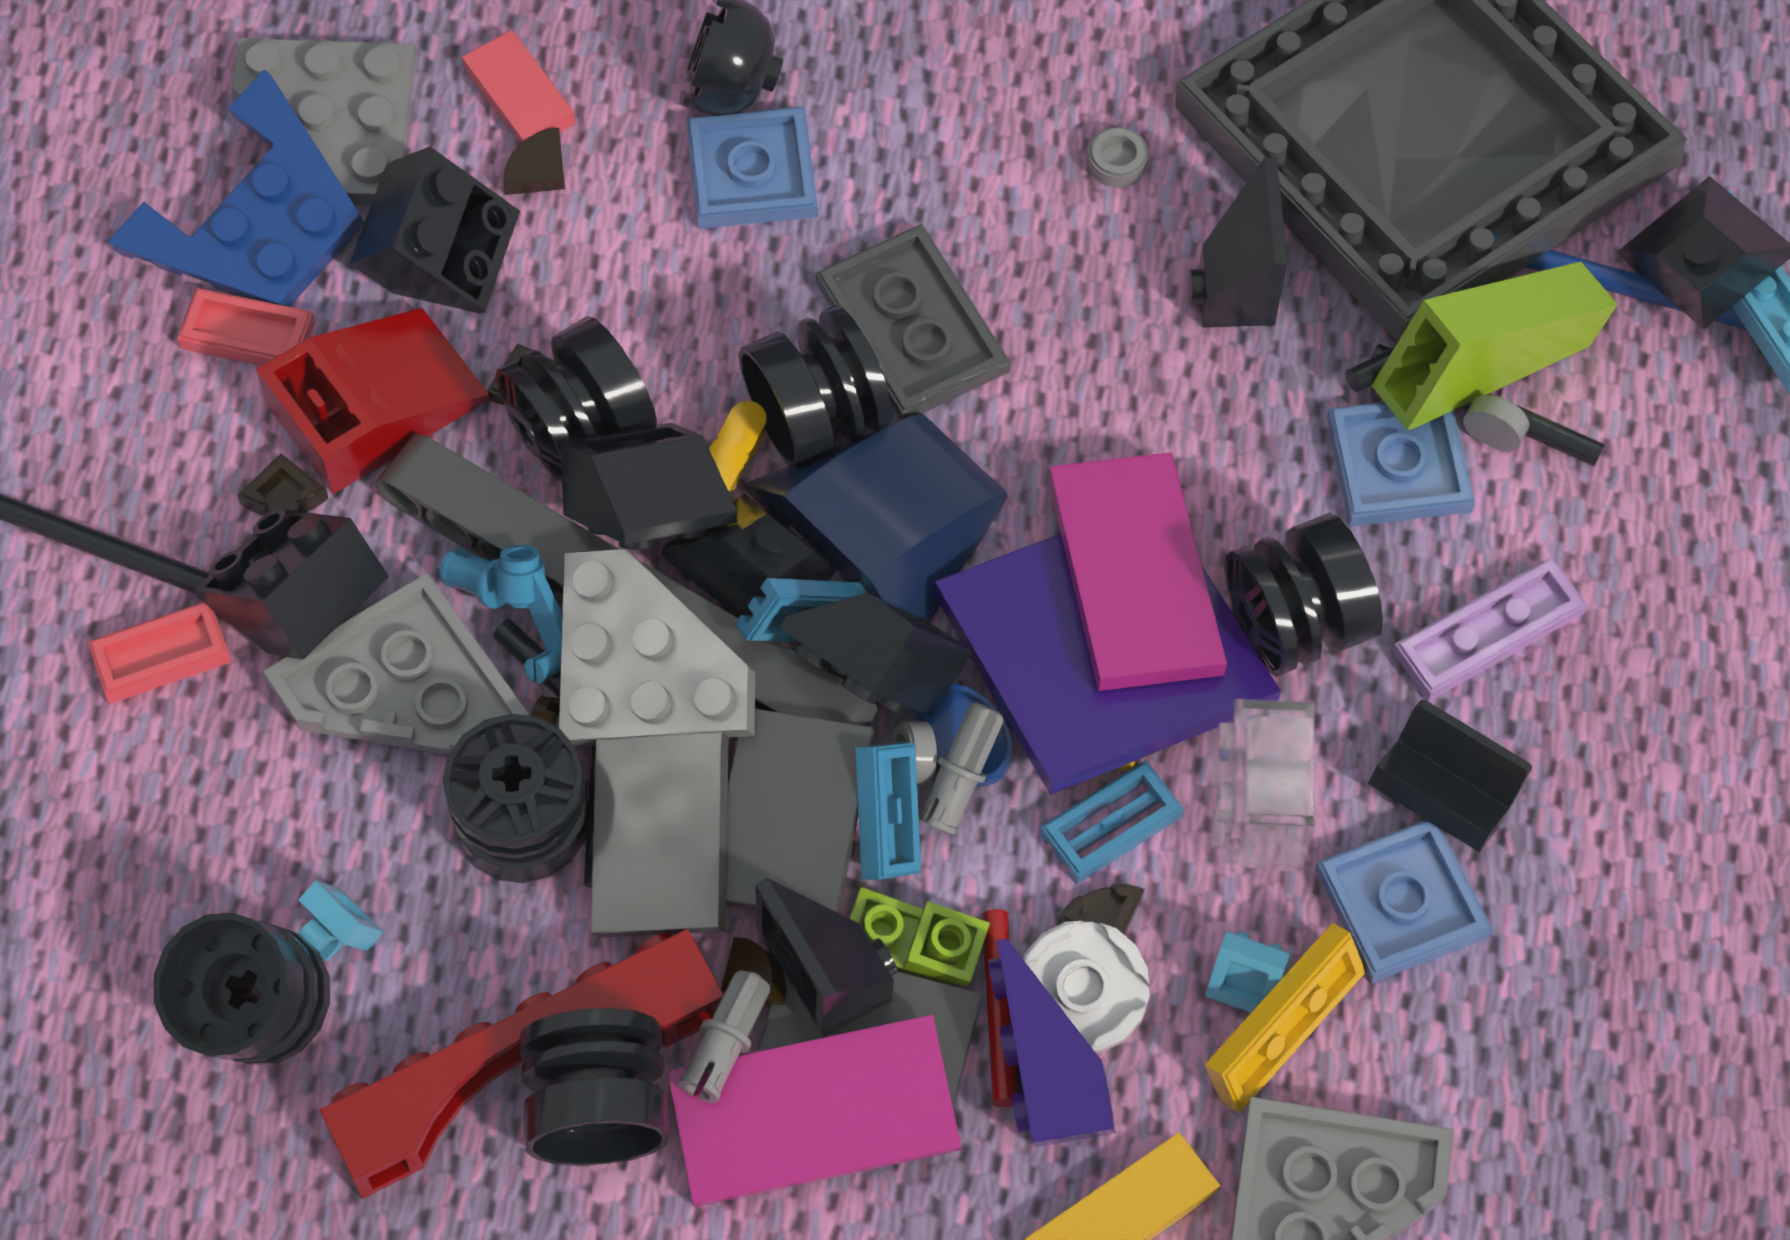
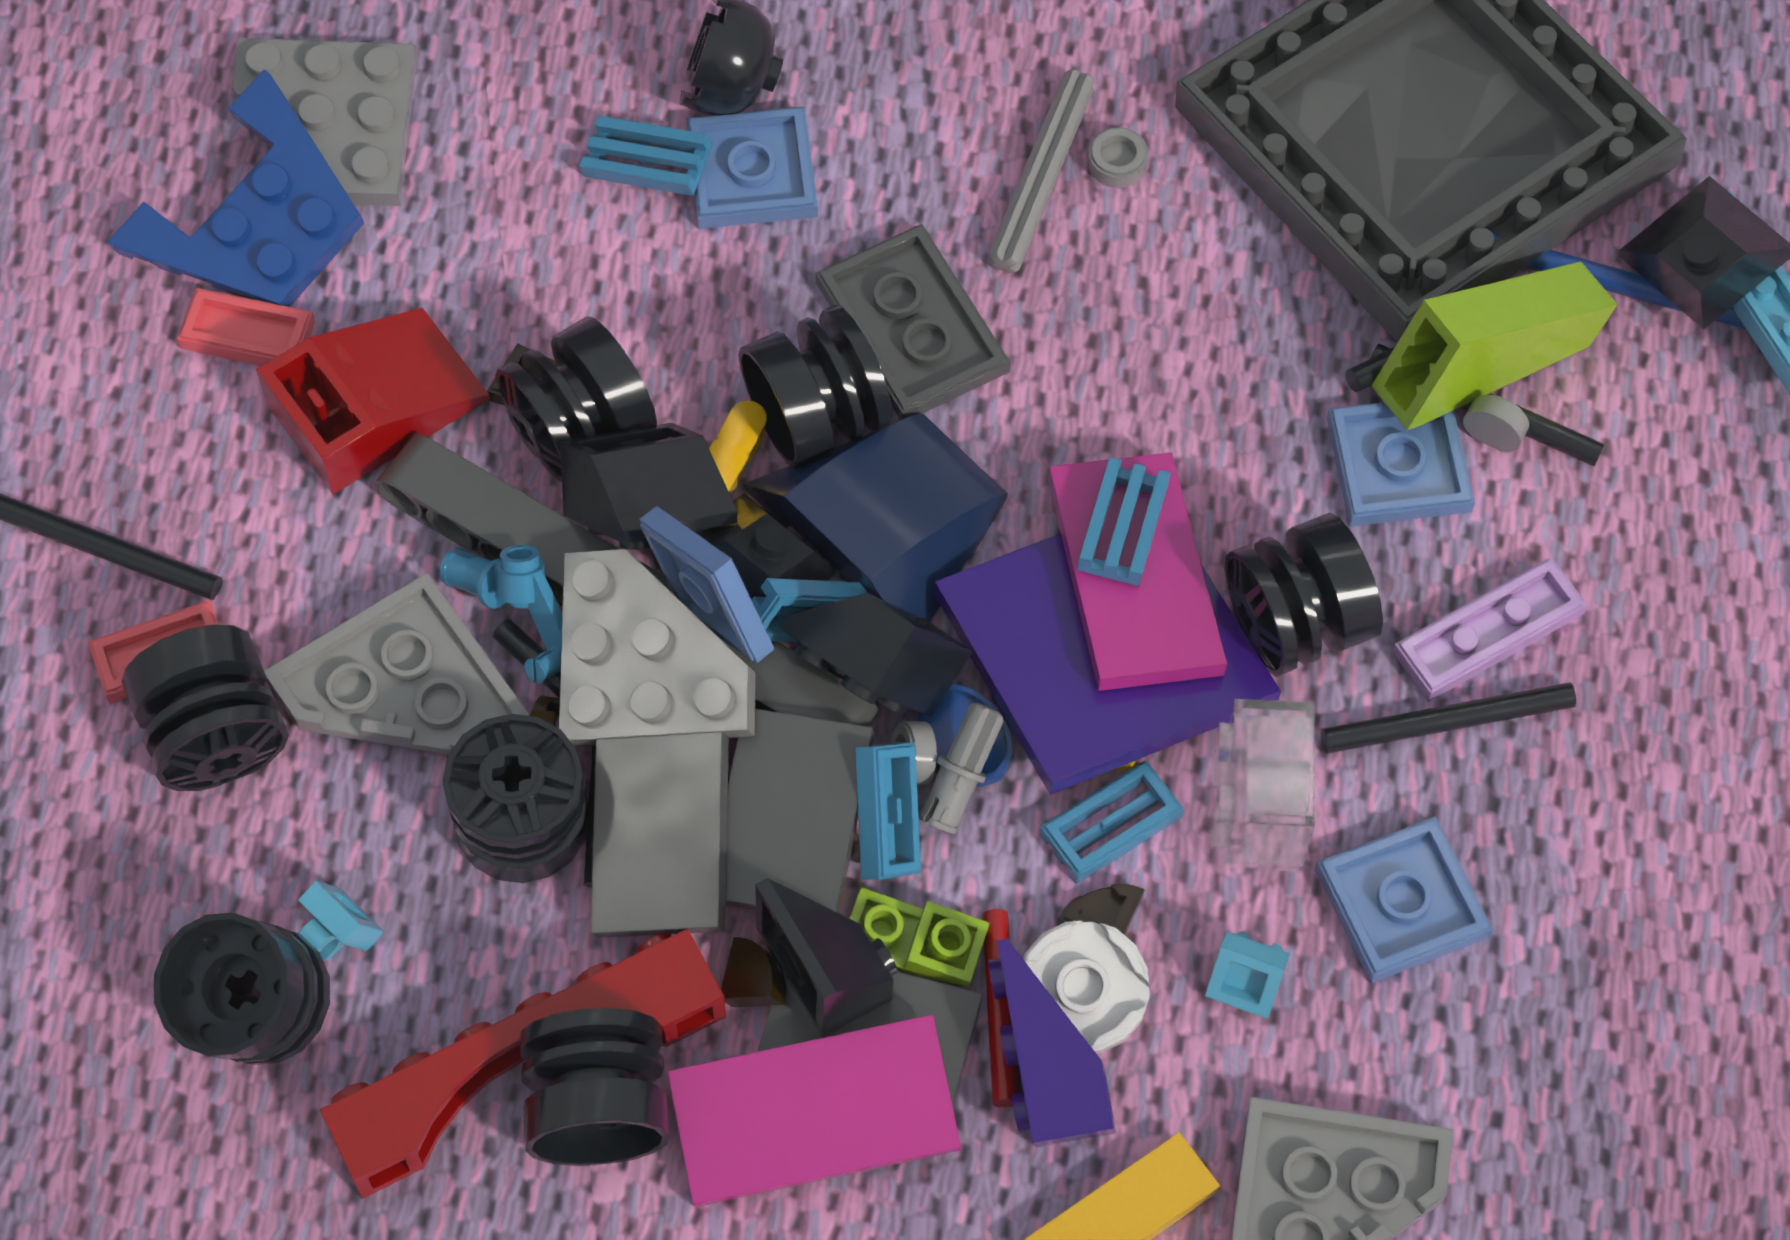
black slope [194,509,389,660] -> none
dark brown tile [237,453,328,516] -> none
black slope [349,146,520,313] -> none
coral tile [462,30,576,144] -> none
dark brown tile [504,127,565,195] -> none
light grey axle [678,970,770,1104] -> none
black slope [1188,157,1287,328] -> none
yellow tile [1204,922,1365,1113] -> none
black panel [1368,700,1532,853] -> none
none -> black wheel [121,625,289,791]
none -> dark azure tile [579,115,713,196]
none -> medium blue tile [639,506,774,663]
none -> light grey axle [989,69,1094,273]
none -> dark azure tile [1077,457,1171,586]
none -> black bar [1321,682,1576,754]

